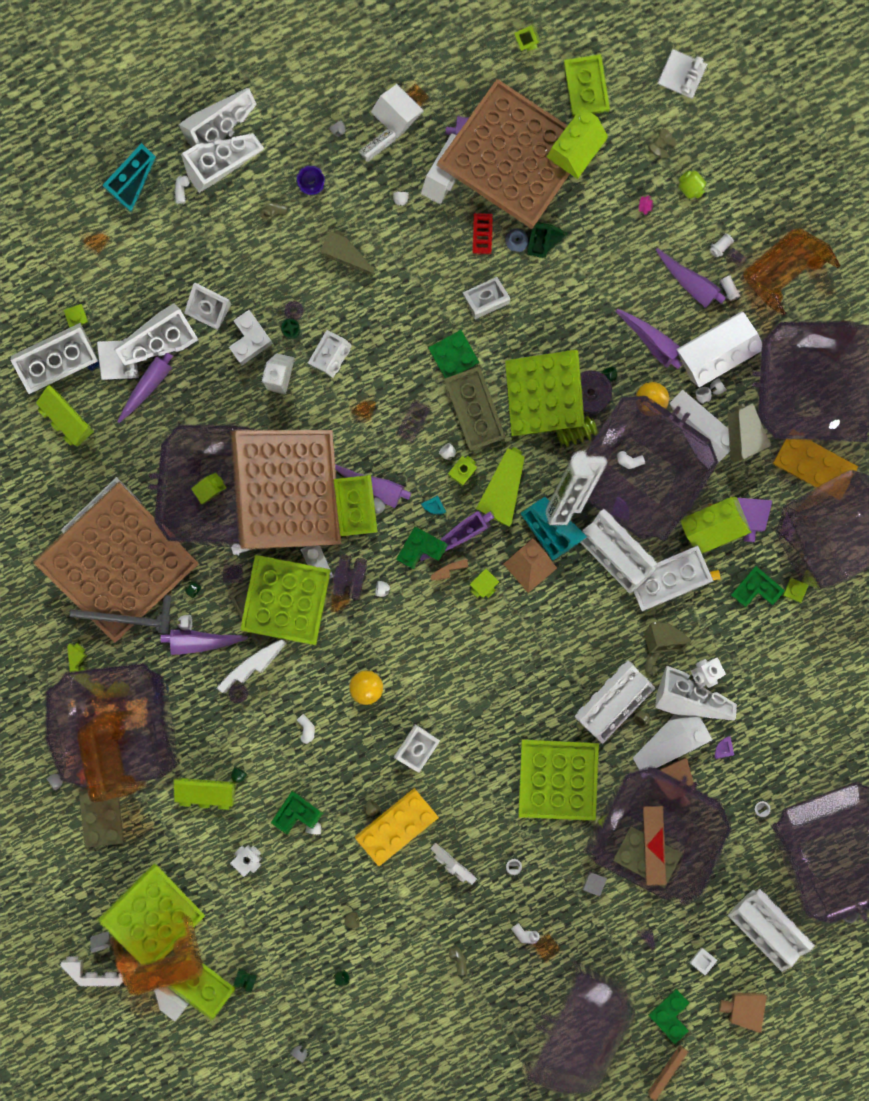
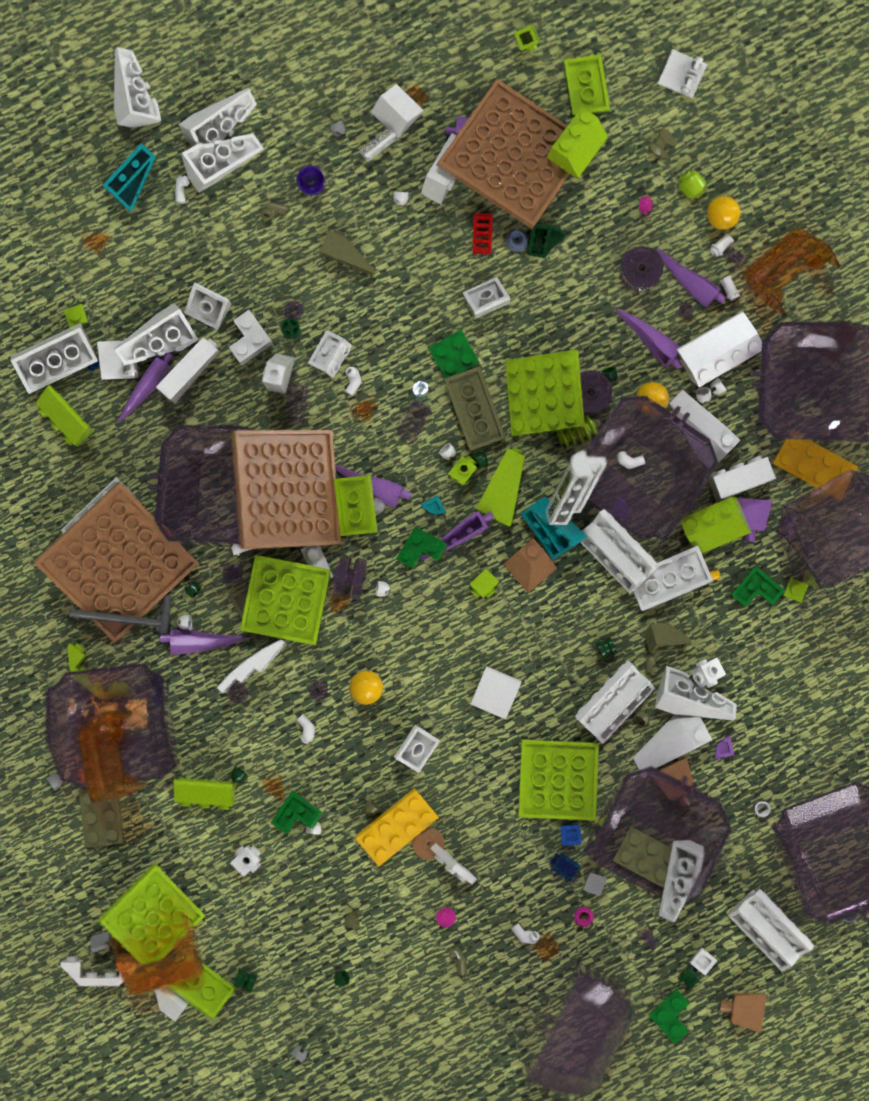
lime brick [191,472,226,504] -> none
medium nougat slope [431,559,468,581] -> none
white hinge [506,859,522,875] -> none
medium nougat tile [643,806,666,885] -> none
medium nougat tile [648,1045,688,1101] -> none
slope [728,403,771,463] -> none
none -> white wedge [114,47,161,128]
none -> white slope [156,338,219,404]
none -> clear orange tile [262,777,285,797]
none -> slope [284,383,308,424]
none -> plate [309,682,328,701]
none -> white arm [345,367,362,396]
none -> medium nougat piece [412,827,445,860]
none -> clear light blue hinge [413,381,428,398]
none -> dark pink plate [436,907,456,927]
none -> white slope [471,666,522,719]
none -> dark green hinge [472,452,488,469]
none -> clear blue brick [549,851,581,882]
none -> blue plate [560,824,581,846]
none -> dark pink plate [574,907,593,927]
none -> dark green wheel [595,636,617,660]
none -> clear purple wheel [619,246,663,293]
none -> white wedge [659,840,704,922]
none -> dark green wheel [677,965,702,990]
none -> hinge [678,303,694,319]
none -> yellow piece [707,196,741,230]
none -> white brick [708,456,776,502]

